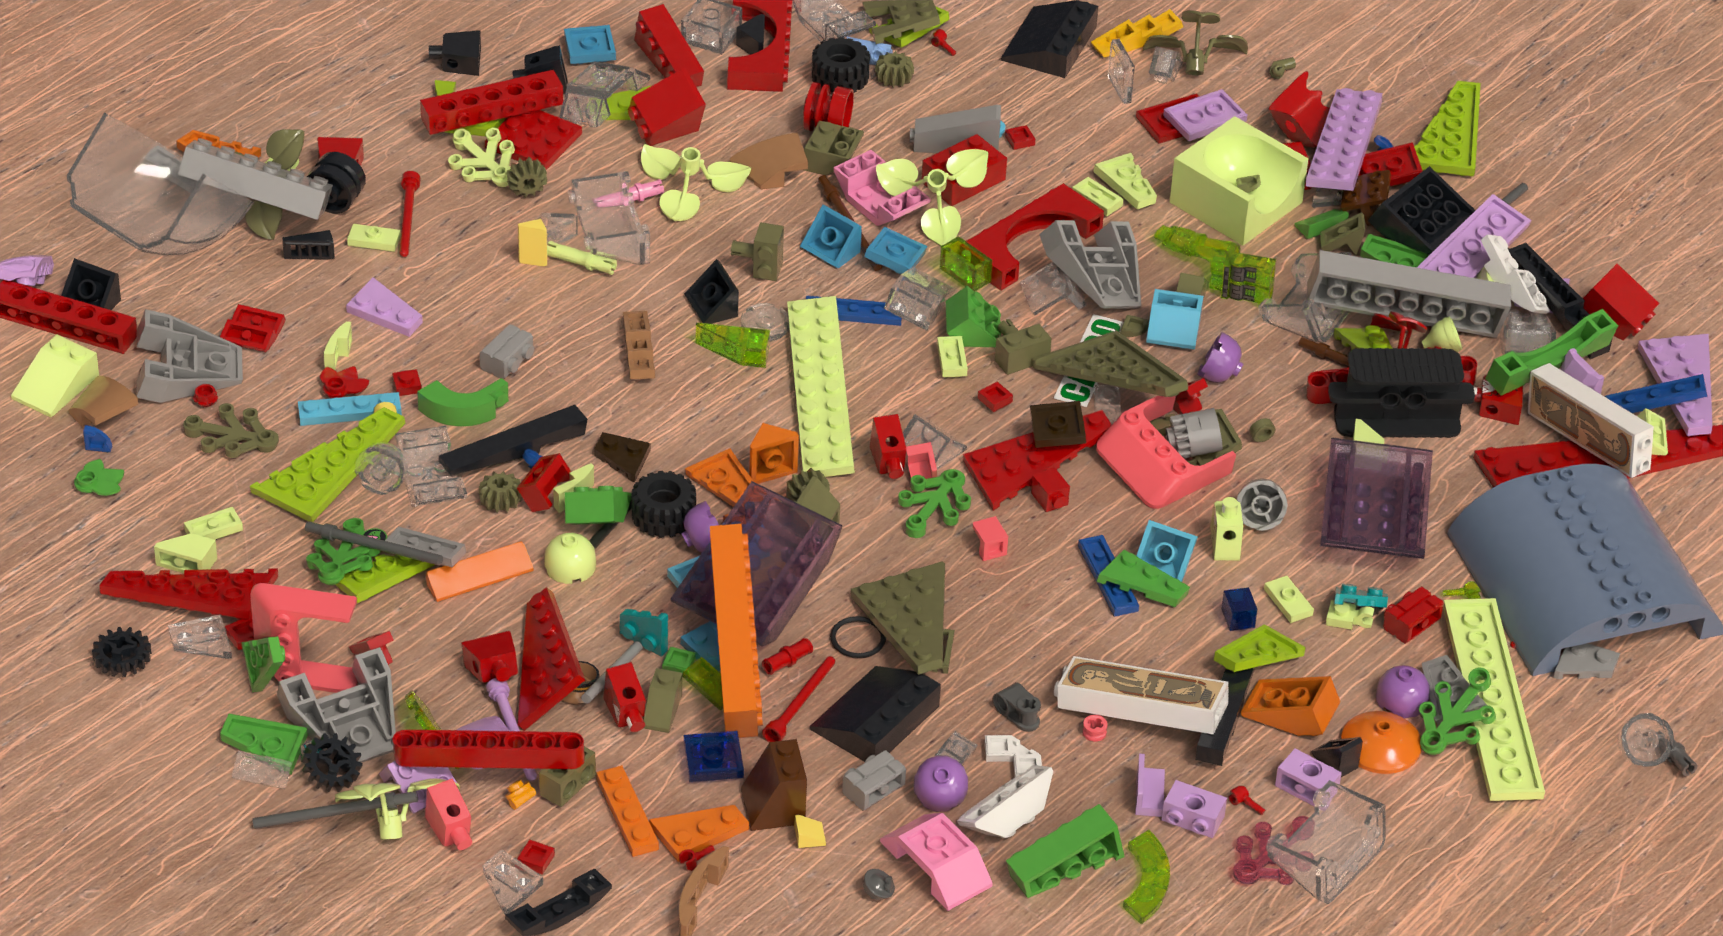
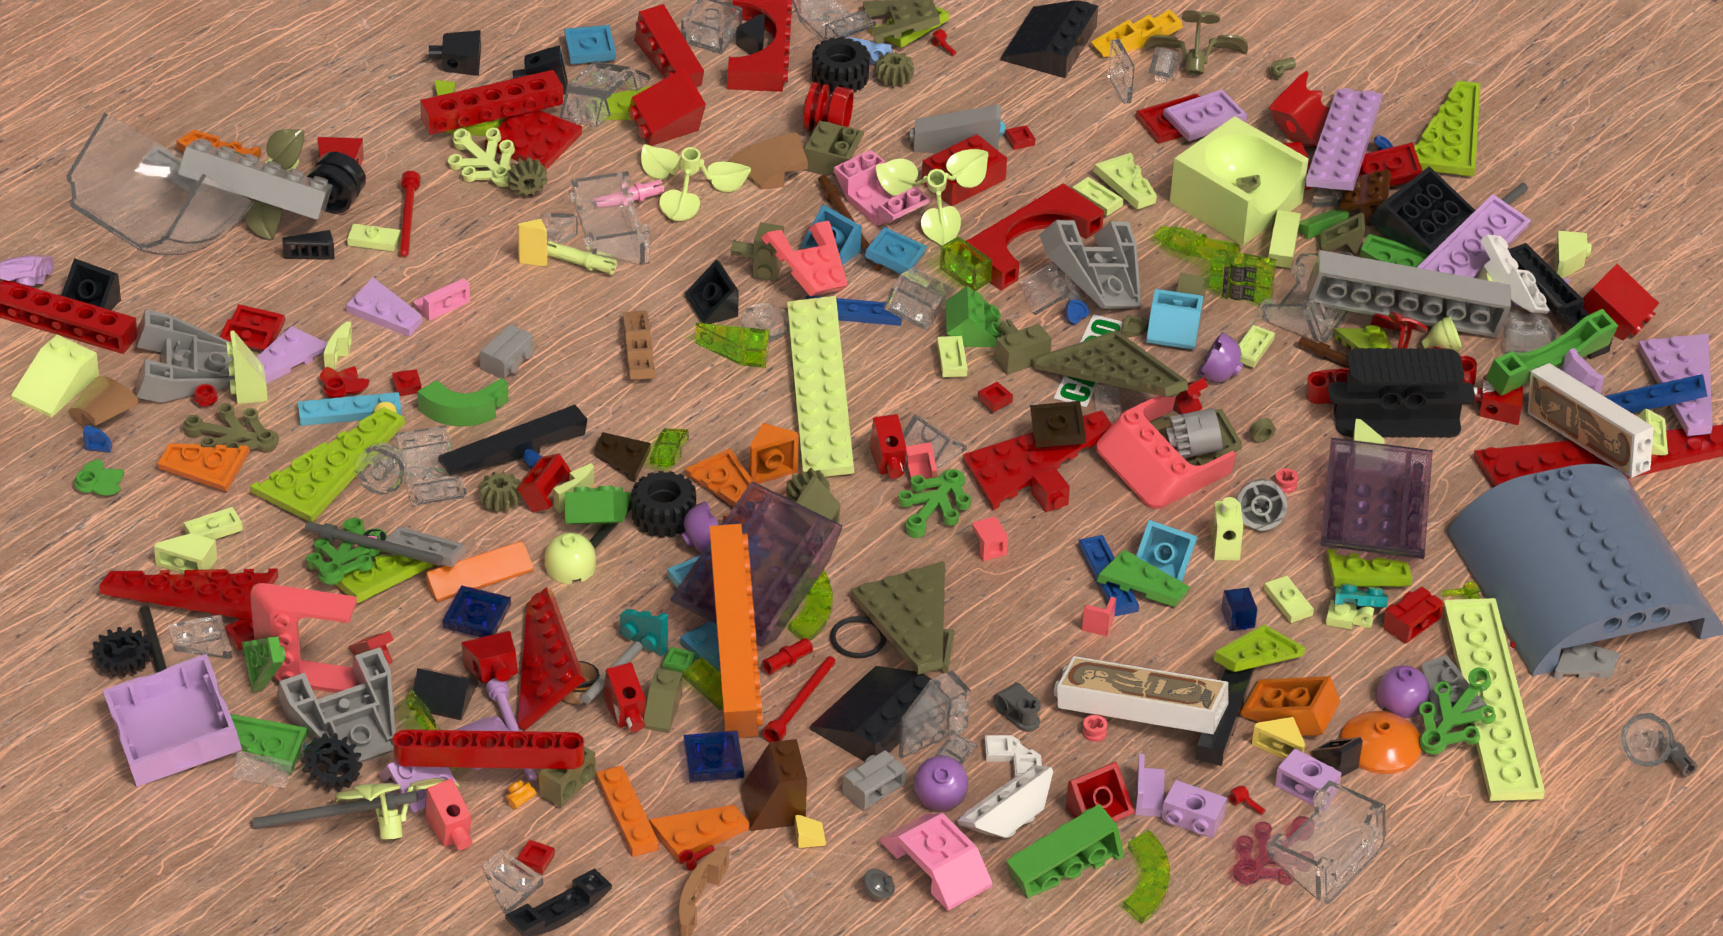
none -> lavender tile [103,654,242,787]
none -> pearl dark grey bar [139,606,167,673]
none -> orange wing [157,443,250,492]
none -> yellowish green slope [226,331,268,404]
none -> lavender wing [257,326,327,384]
none -> black slope [410,668,478,720]
none -> bright pink panel [414,278,470,321]
none -> clear blue plate [442,585,511,637]
none -> clear neon green slope [650,428,689,467]
none -> coral wing [761,221,848,296]
none -> clear neon green tile [788,560,833,641]
none -> clear slope [899,670,971,759]
none -> blue piece [1065,299,1089,325]
none -> red slope [1066,762,1135,822]
none -> coral panel [1082,597,1116,637]
none -> yellowish green plate [1239,325,1275,368]
none -> light yellow slope [1252,717,1305,759]
none -> yellowish green slope [1268,210,1301,268]
none -> coral bush [1275,468,1298,493]
none -> lime wing [1326,548,1412,587]
none -> yellowish green slope [1555,231,1591,279]

